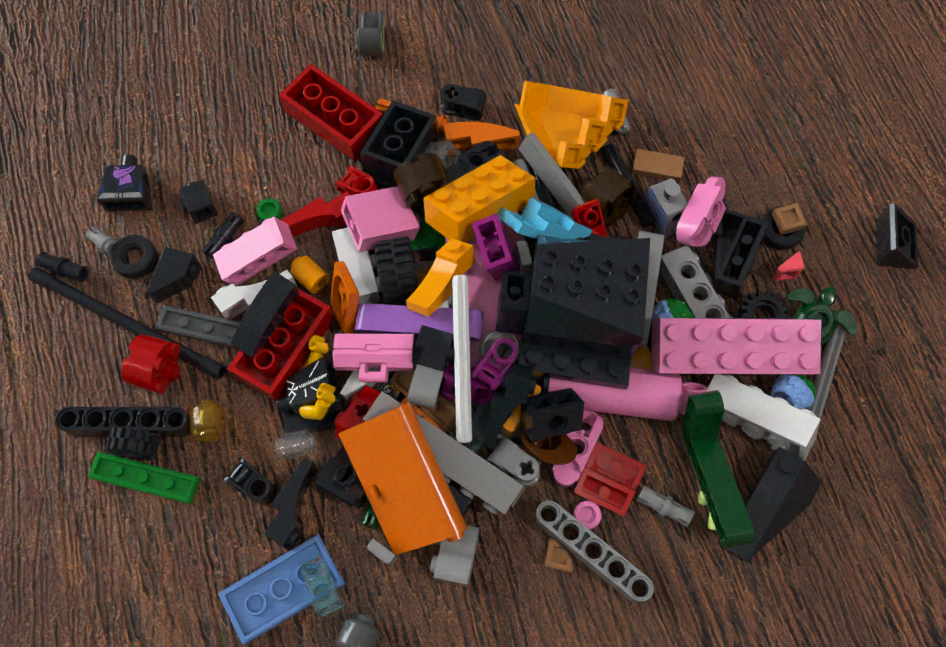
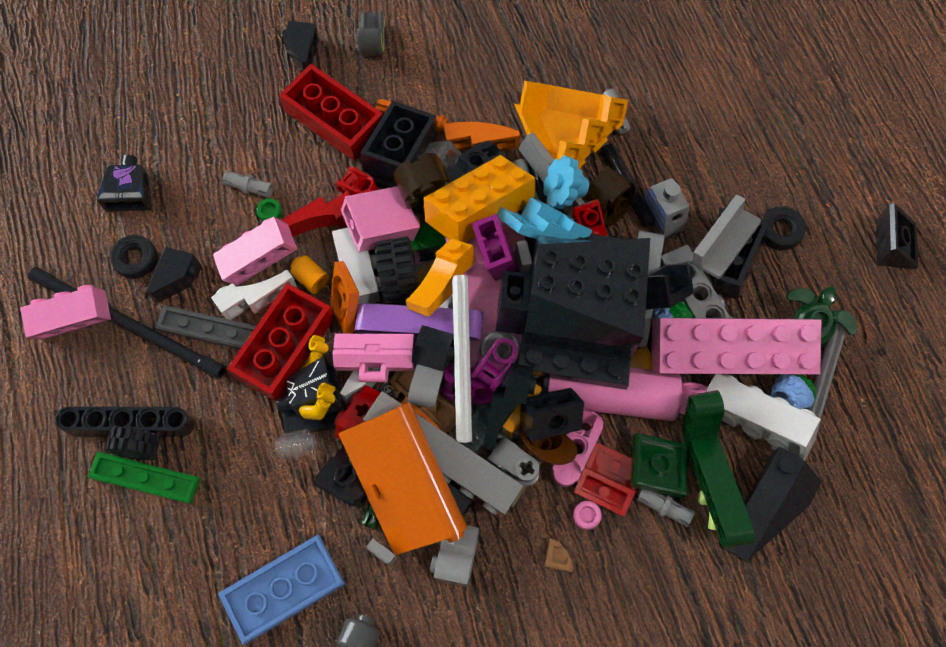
black pin [36,252,89,282] -> none
light grey pin [86,226,117,255] -> none
red brick [121,334,181,394] -> none
black brick [179,180,219,224] -> none
clear yellow head [189,400,227,442] -> none
black pin [202,212,245,260] -> none
black piece [222,456,277,505] -> none
black slope [231,271,300,359] -> none
black slope [264,457,318,550] -> none
clear light blue leg [301,555,345,618] -> none
black piece [441,84,487,120] -> none
light grey beam [535,500,654,604] -> none
medium nougat tile [632,149,685,182] -> none
bright pink piece [676,176,726,247] -> none
black tyre [737,290,790,319] -> none
coral slope [771,252,805,281] -> none
medium nougat tile [772,203,807,235] -> none
none -> bright pink brick [20,285,111,340]
none -> light grey pin [222,170,274,198]
none -> black slope [282,21,319,71]
none -> medium azure plant [543,155,589,209]
none -> dark green tile [631,433,687,498]
none -> black panel [646,263,694,309]
none -> light grey panel [693,194,761,279]

